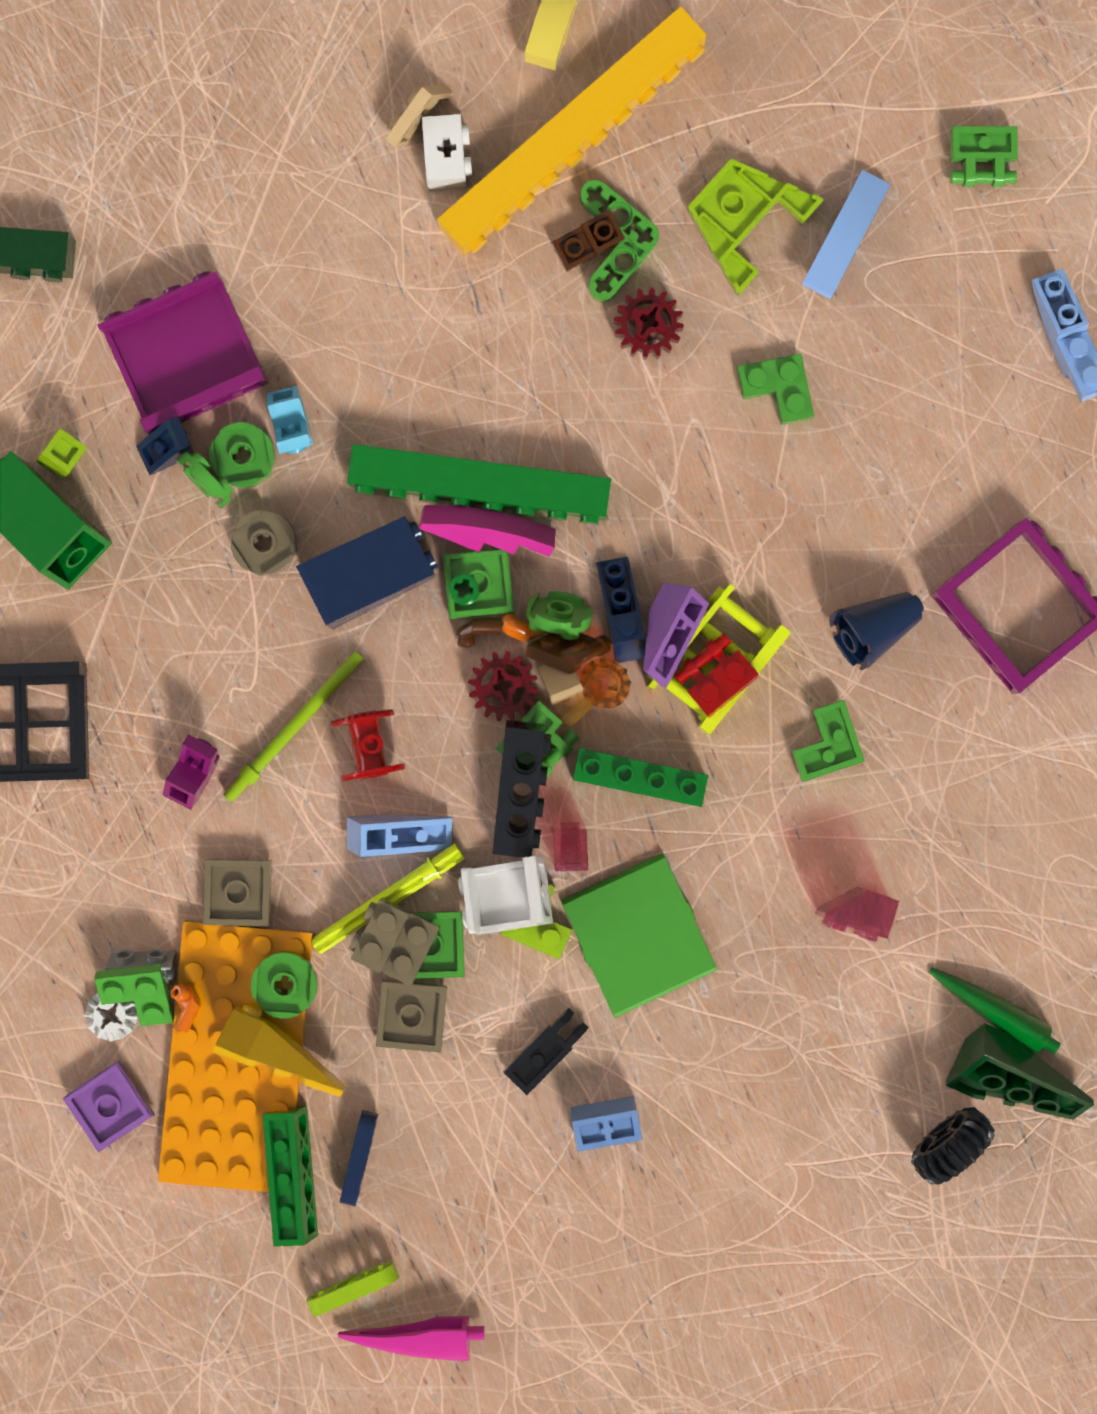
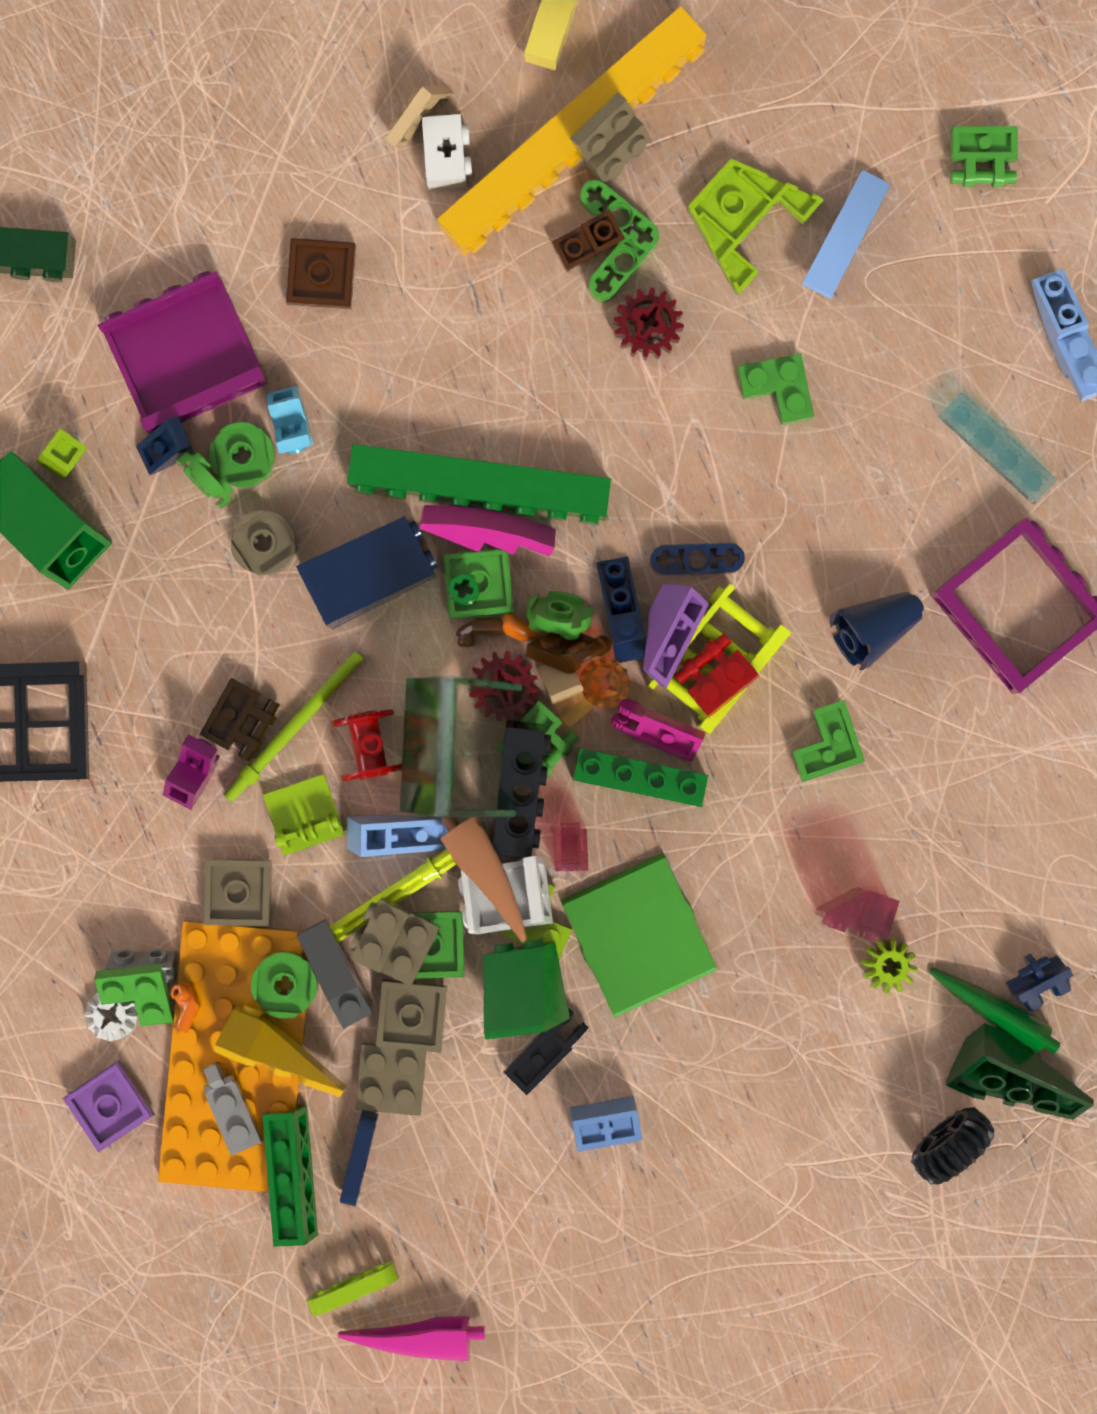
none -> dark brown plate [199,678,280,761]
none -> light grey hinge [203,1061,263,1155]
none -> lime hinge [263,774,345,856]
none -> reddish brown plate [286,238,356,309]
none -> dark grey slope [297,919,373,1029]
none -> dark tan plate [355,1043,427,1116]
none -> clear green windscreen [400,676,522,817]
none -> nougat piece [440,813,527,943]
none -> green slope [483,937,570,1040]
none -> dark tan plate [570,92,651,184]
none -> dark pink hinge [611,699,705,762]
none -> dark blue beam [650,543,745,576]
none -> lime gear [861,937,918,994]
none -> clear light blue plate [938,391,1057,505]
none -> dark blue hips [1006,954,1074,1012]

